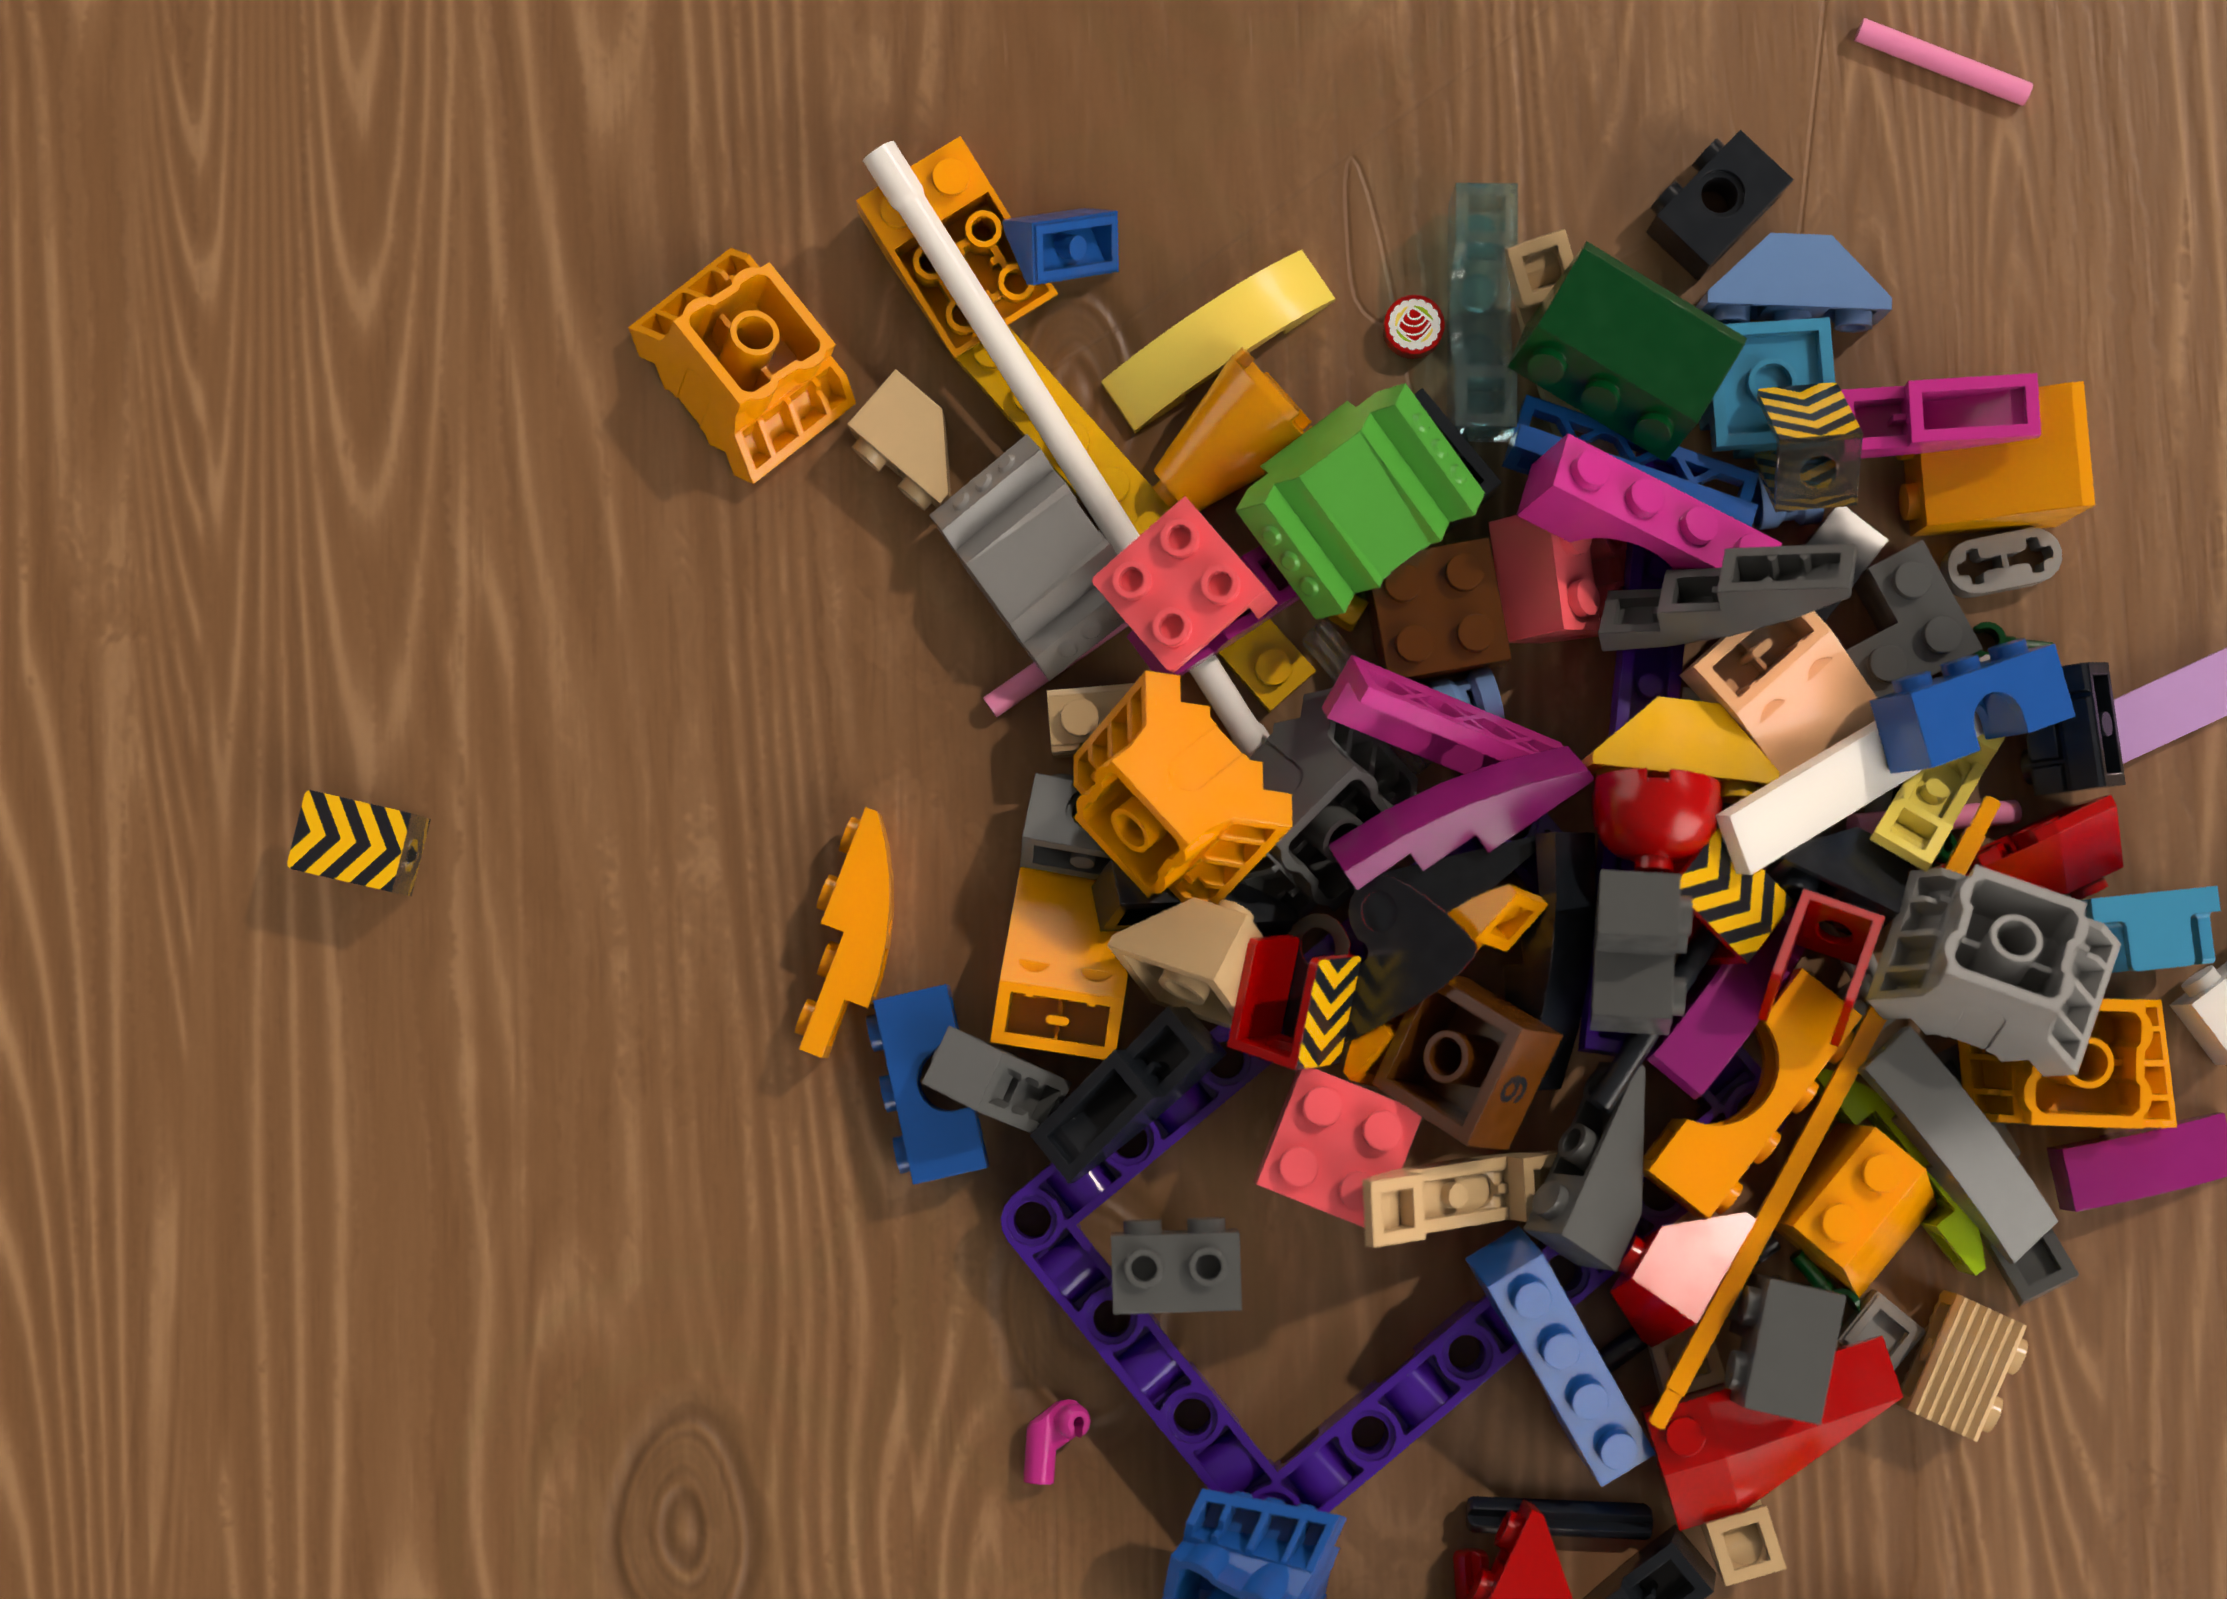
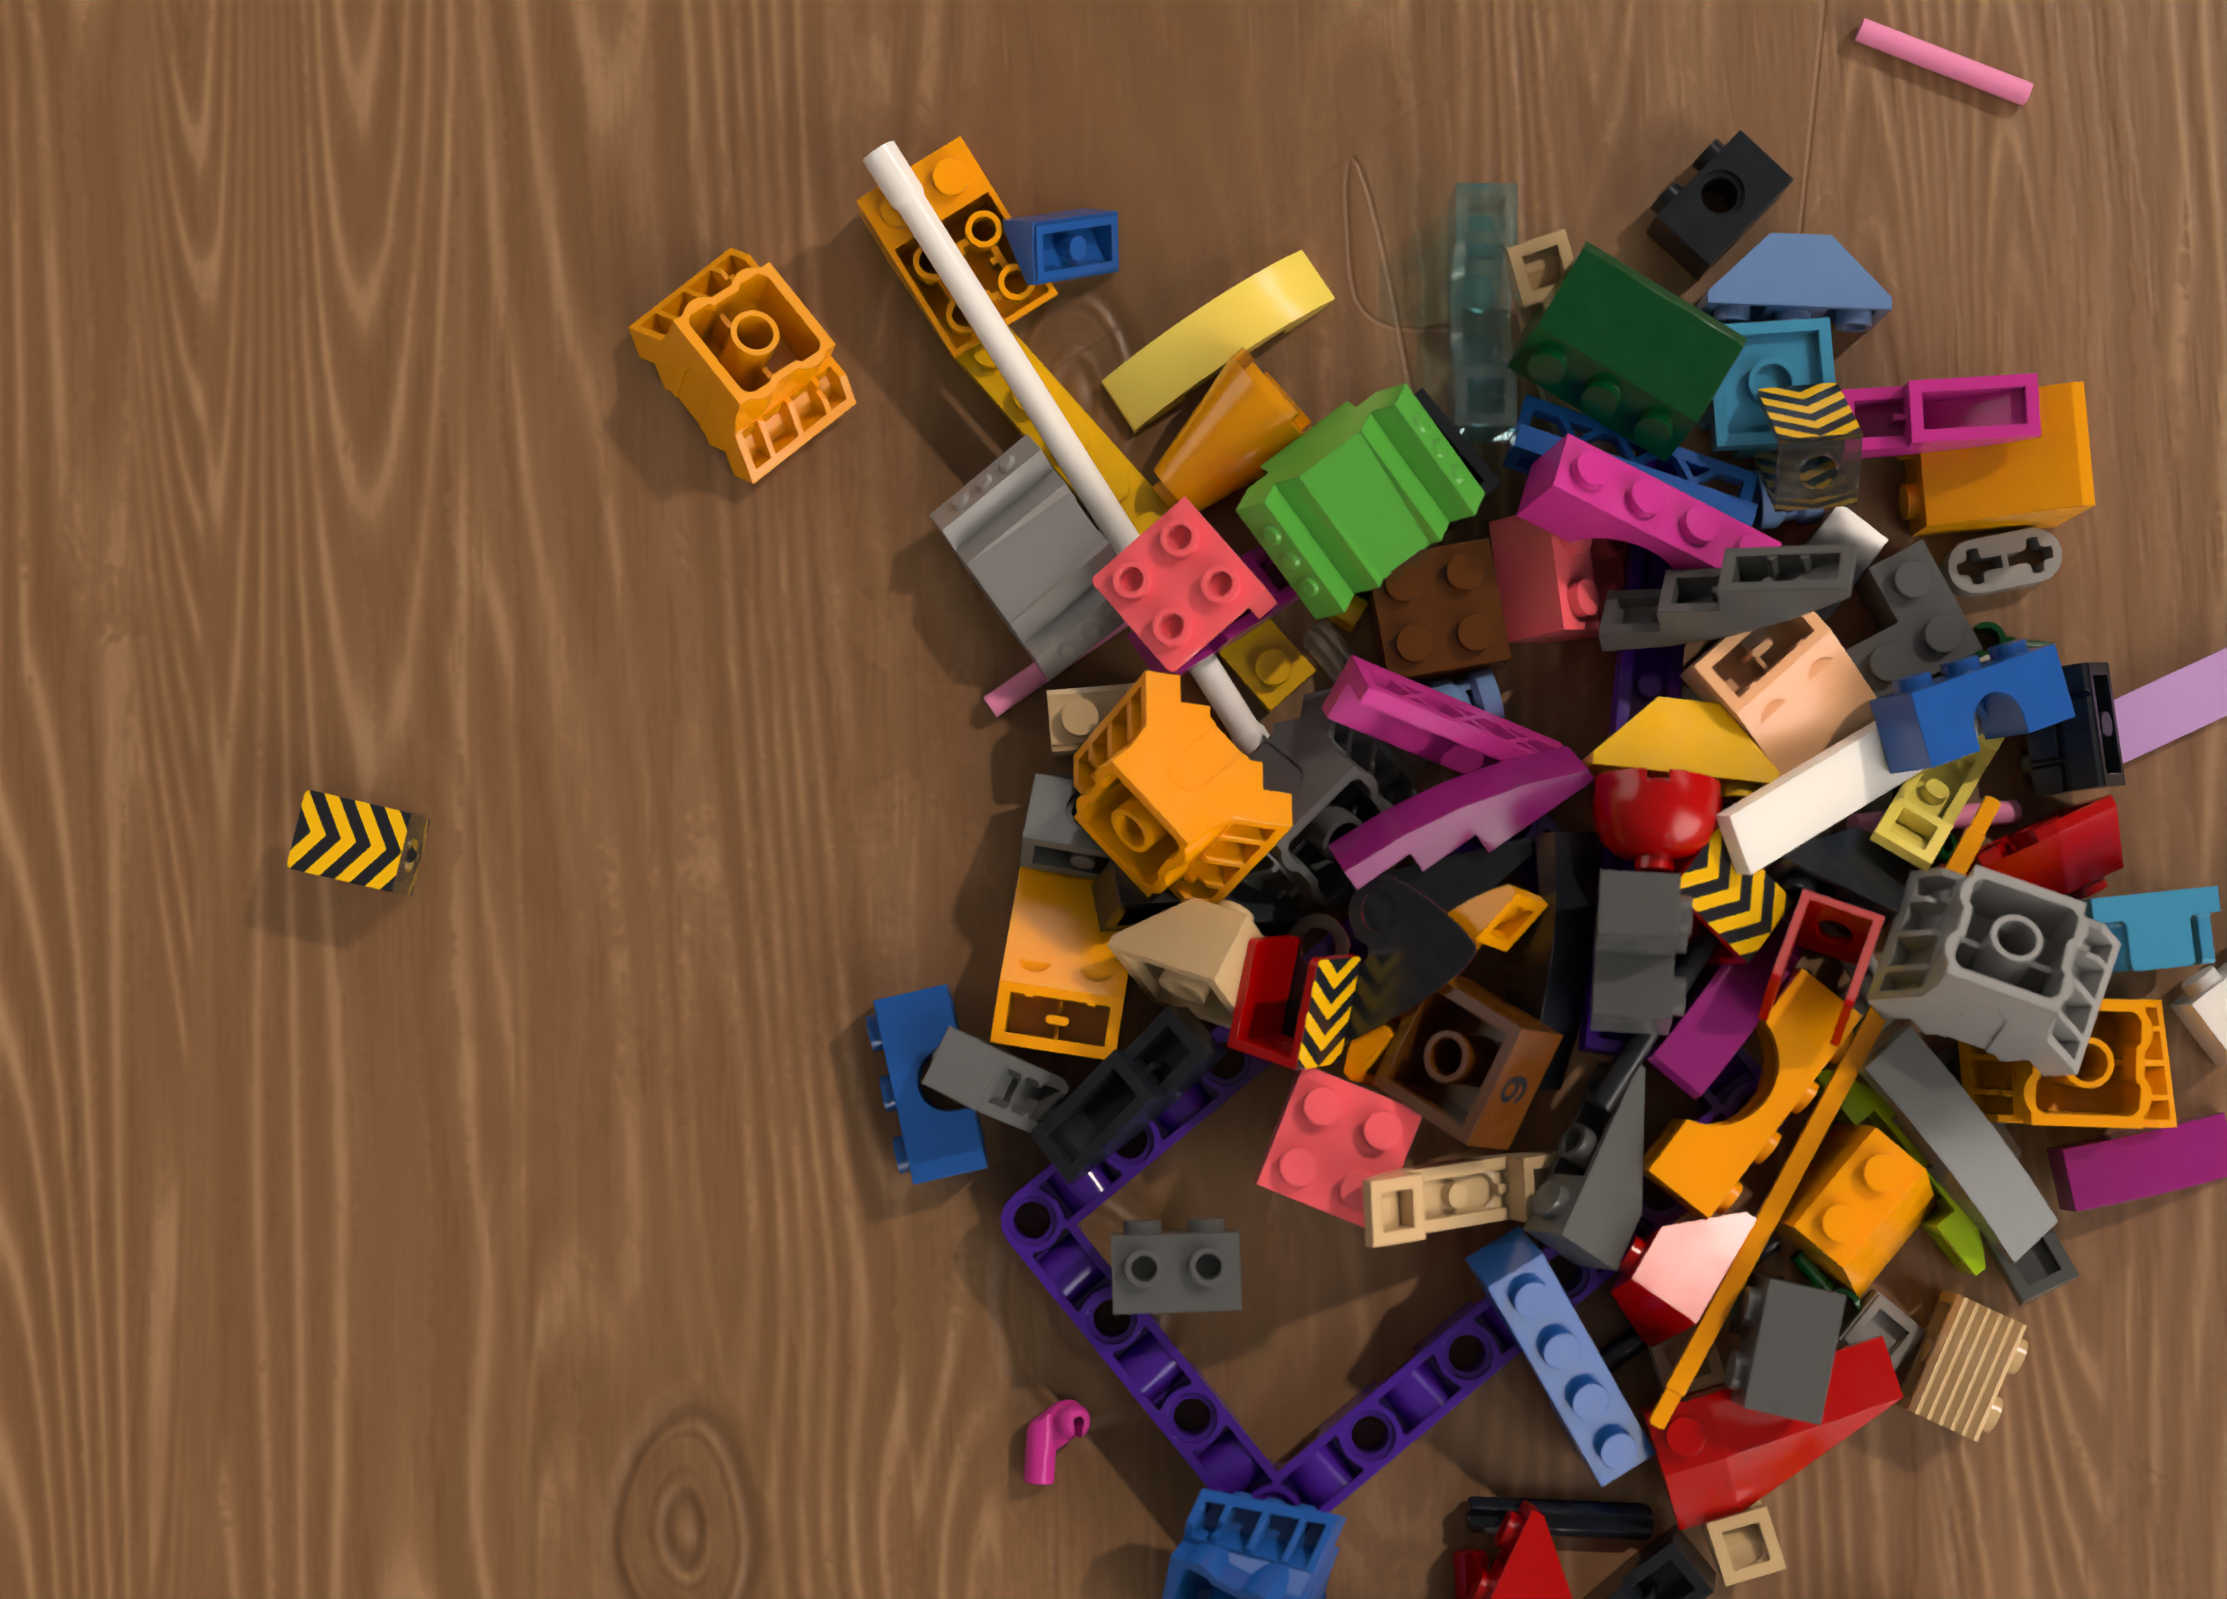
light orange slope [795,807,894,1058] -> none
tan slope [847,369,951,511] -> none
tile [1382,295,1445,359] -> none

